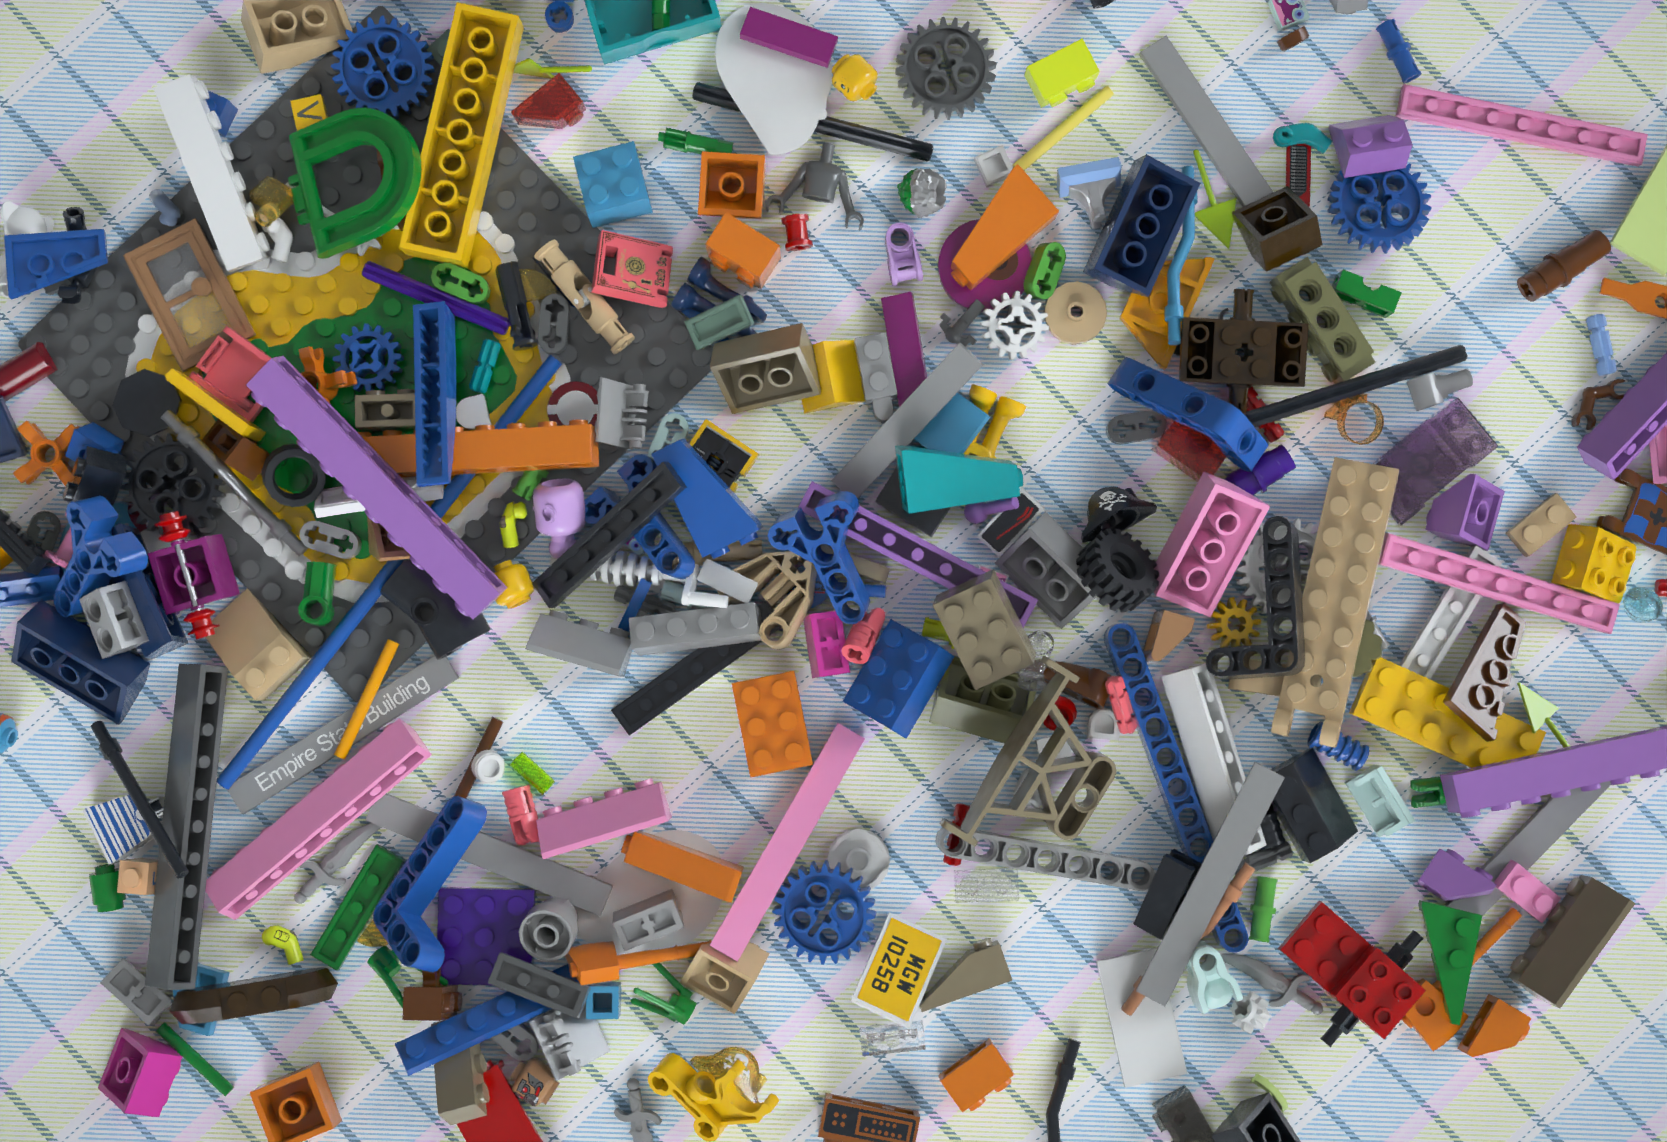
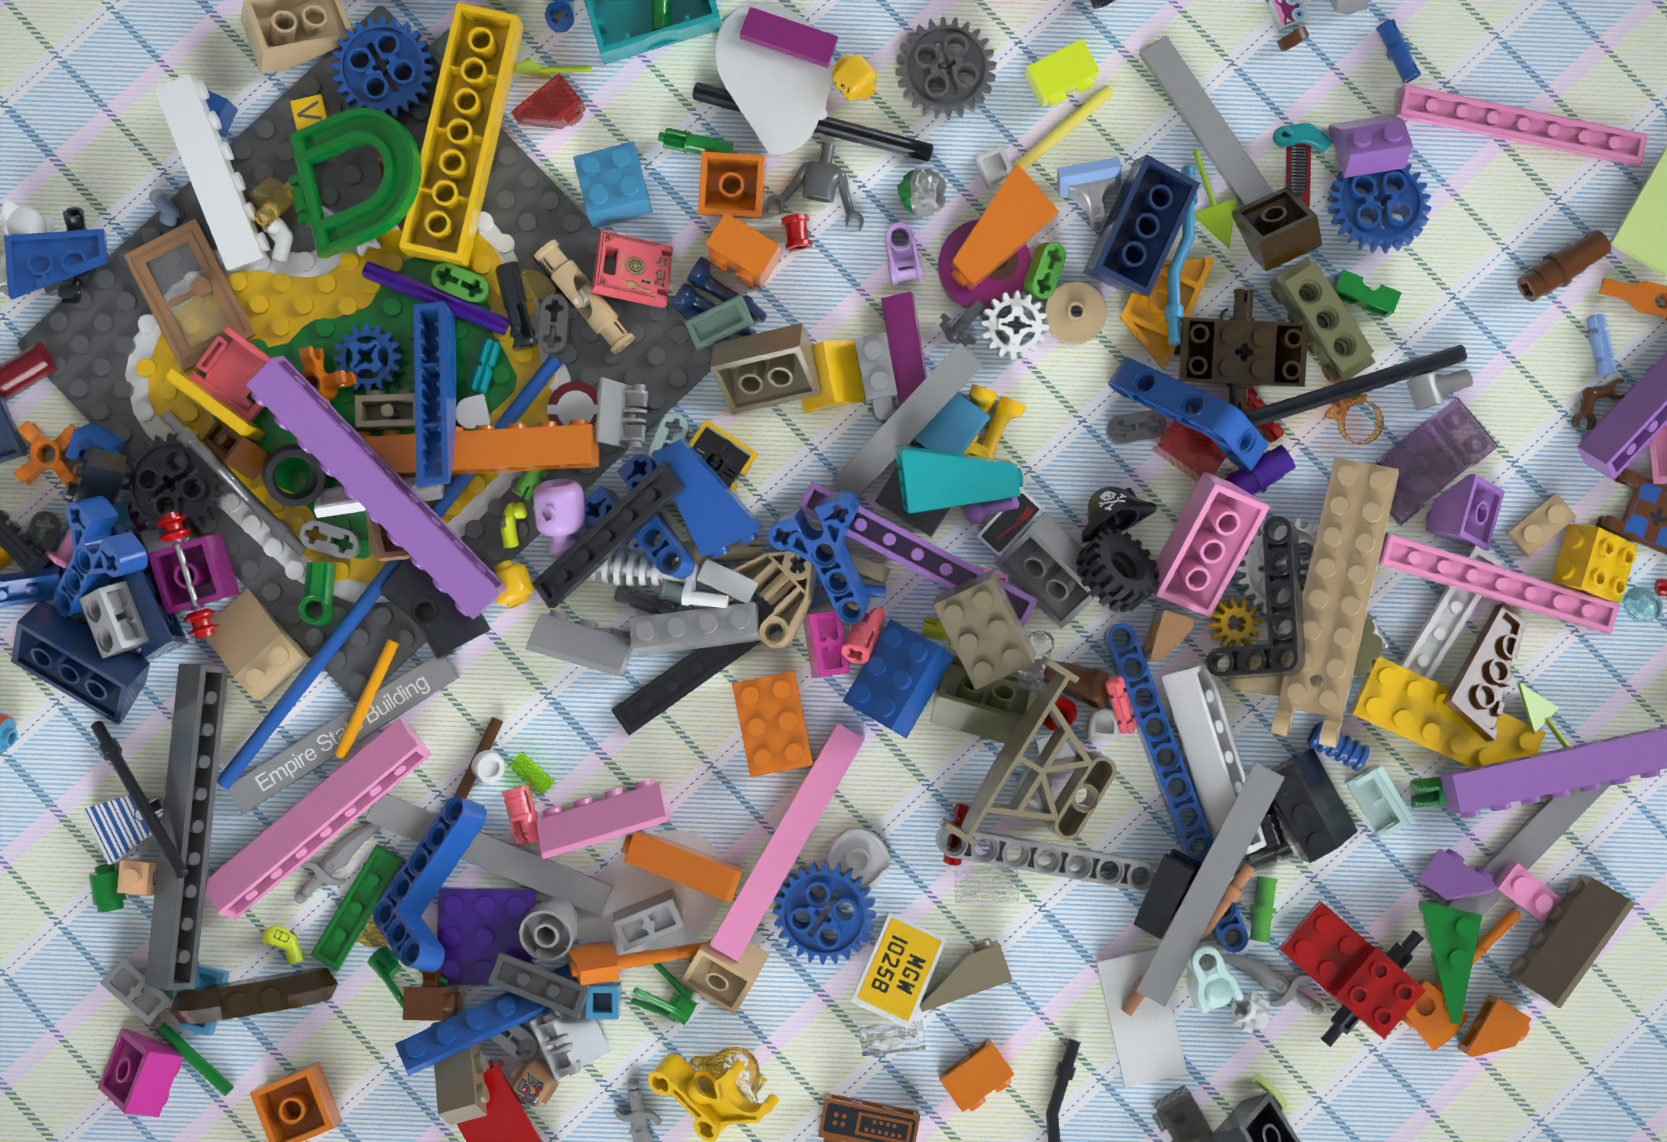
black piece [112,369,182,437] -> none
blue piece [618,578,652,632] -> none

